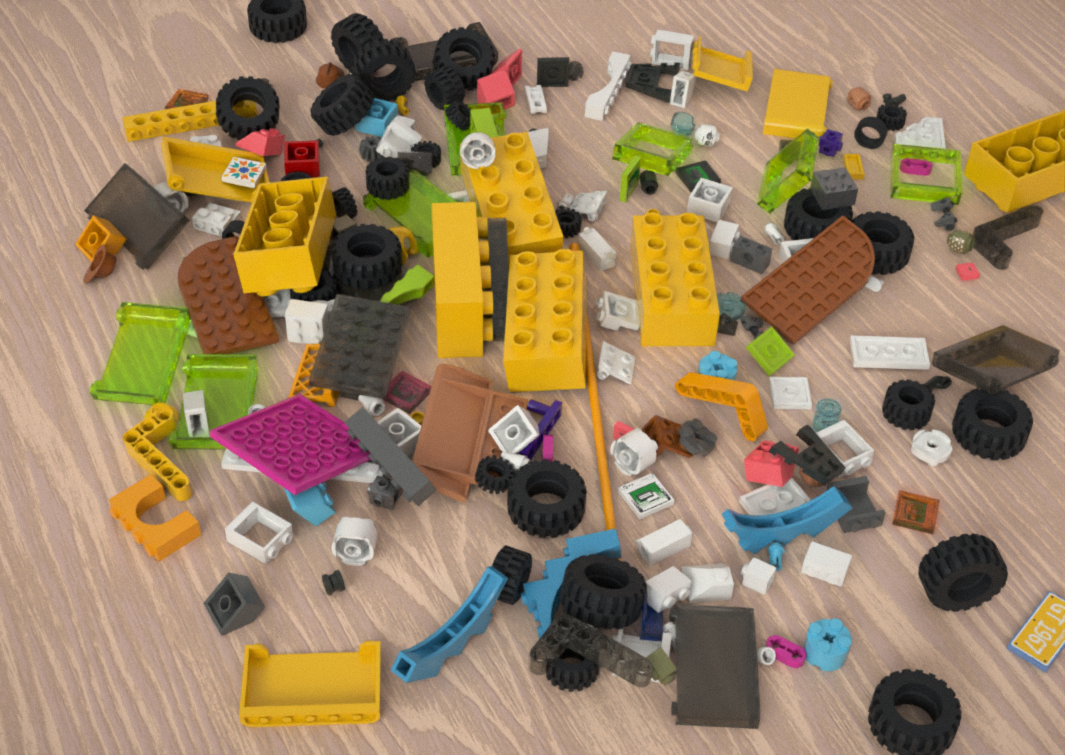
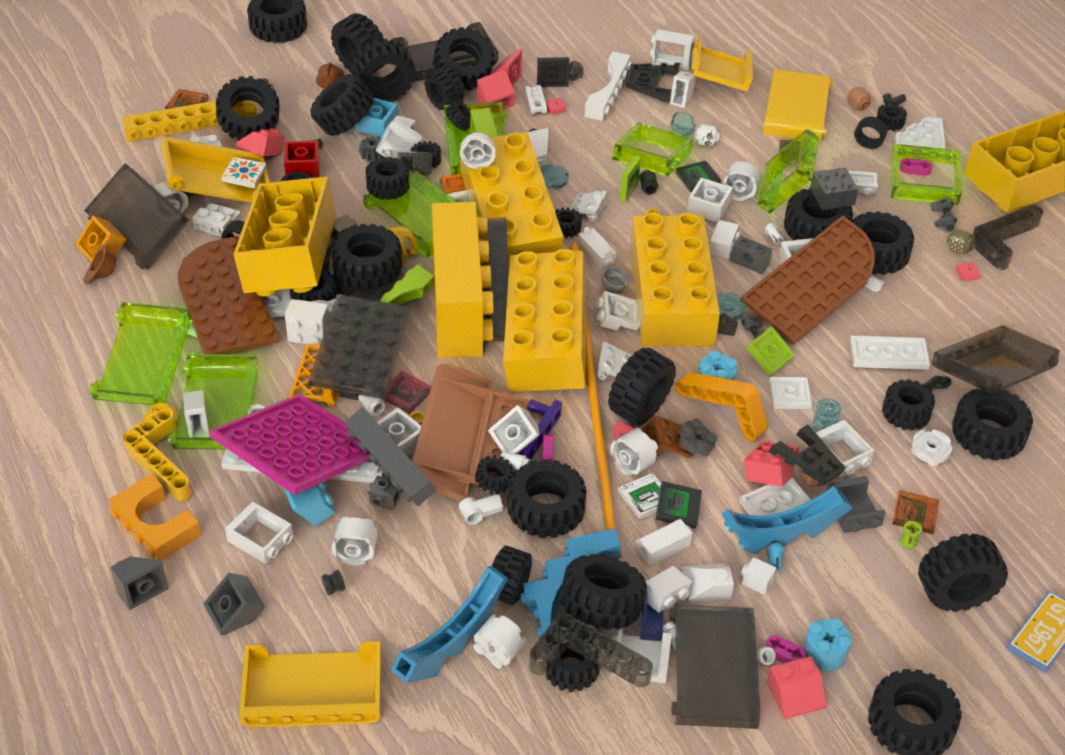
black tyre [332,187,358,218] -> none
yellow arm [396,95,410,116] -> none
white pin [557,193,574,210] -> none
olive brick [642,647,677,686] -> none
white brick [801,541,852,587] -> none
dark purple brick [818,129,843,157] -> none
yellow tile [842,154,865,179] -> none
none -> dark grey slope [110,556,168,610]
none -> orange panel [439,174,466,194]
none -> white piece [458,494,503,525]
none -> white brick [473,614,526,669]
none -> clear light blue tile [540,164,569,190]
none -> coral tile [545,98,566,115]
none -> light grey hair [601,267,628,293]
none -> black tyre [608,348,676,425]
none -> pearl dark grey tile [655,481,702,529]
none -> white brick [723,161,760,201]
none -> coral slope [767,656,827,719]
none -> white bracket [847,170,878,195]
none -> lime bush [900,521,922,549]

